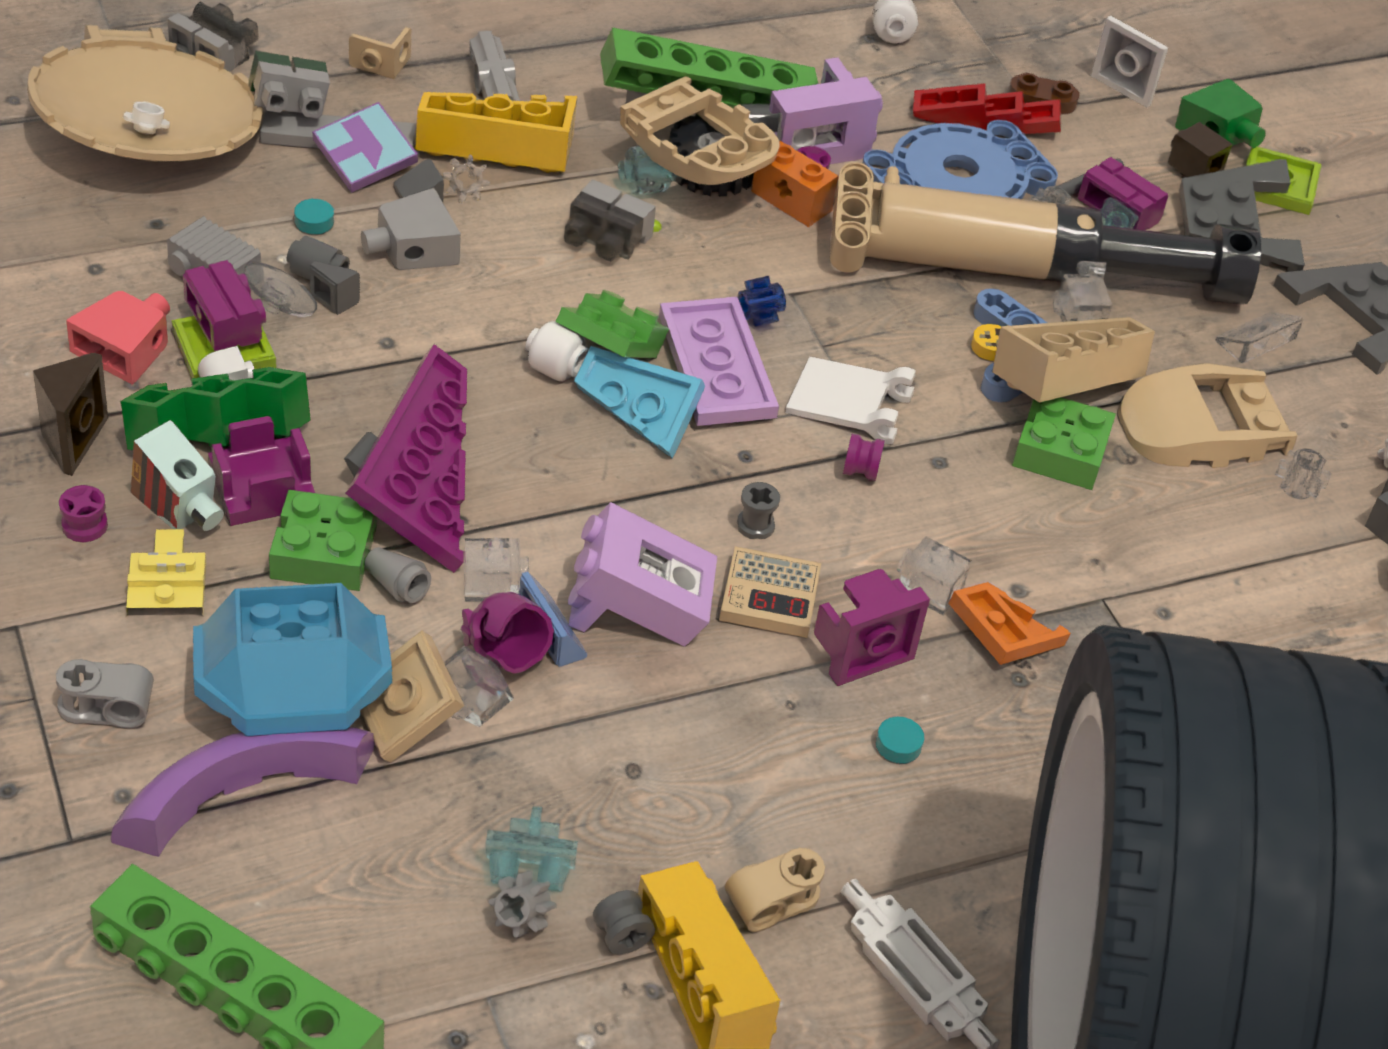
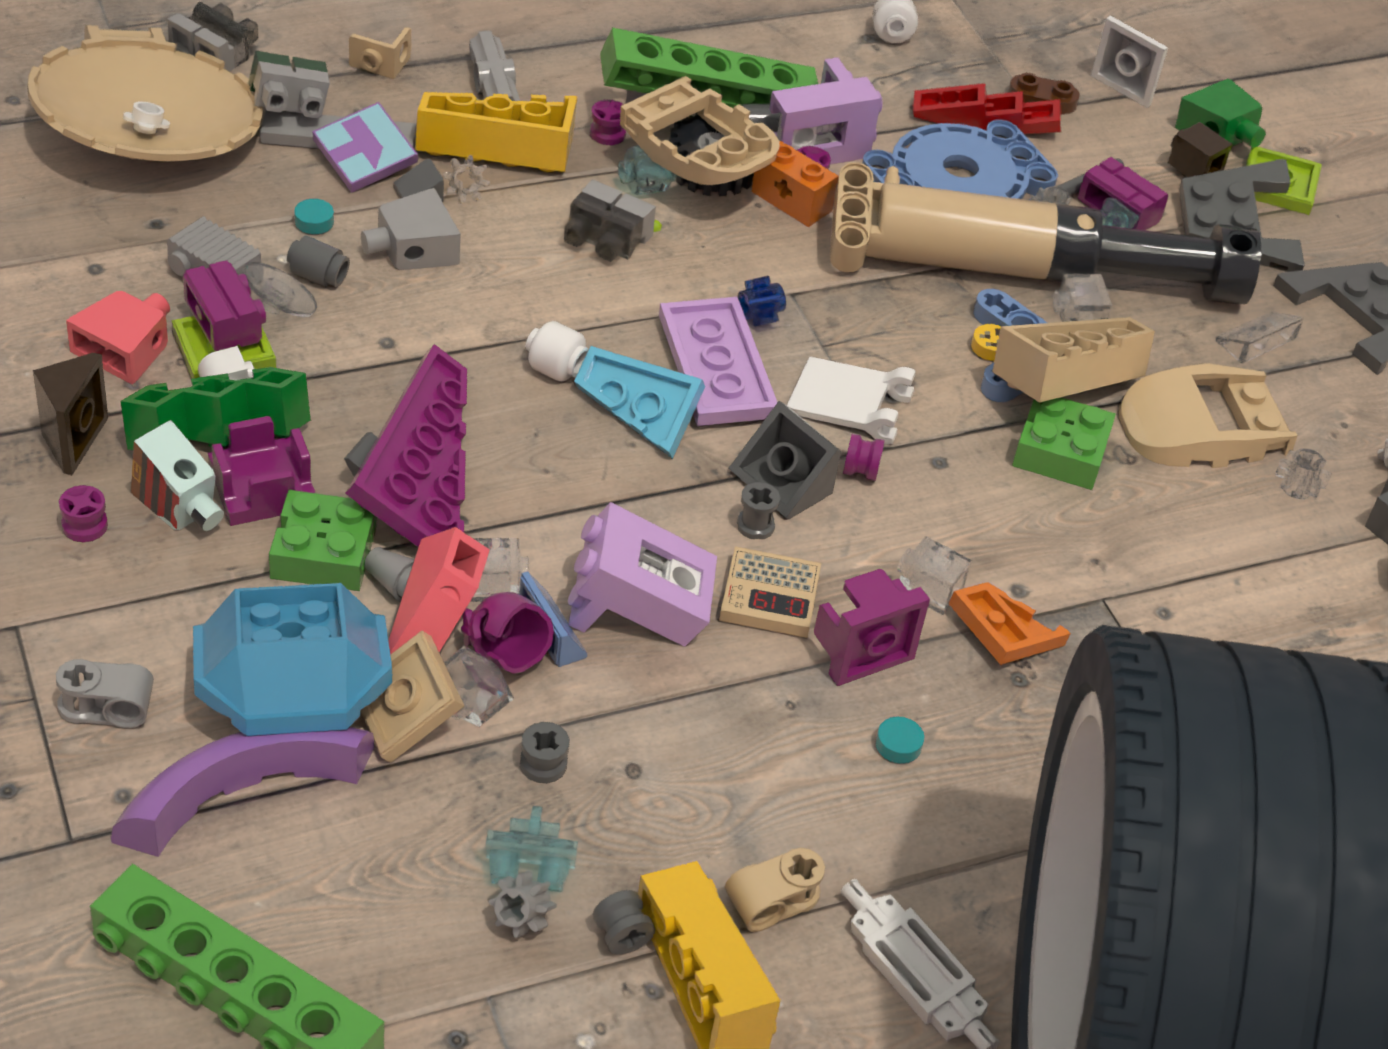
light yellow piece [126,529,206,617] -> none
dark grey slope [310,261,360,315] -> none
bright green plate [556,290,669,358] -> none
clear piece [1077,261,1106,278] -> none
none -> coral slope [388,527,490,655]
none -> dark grey wheel [520,722,570,783]
none -> magenta wheel [590,99,626,146]
none -> dark grey slope [728,401,841,519]

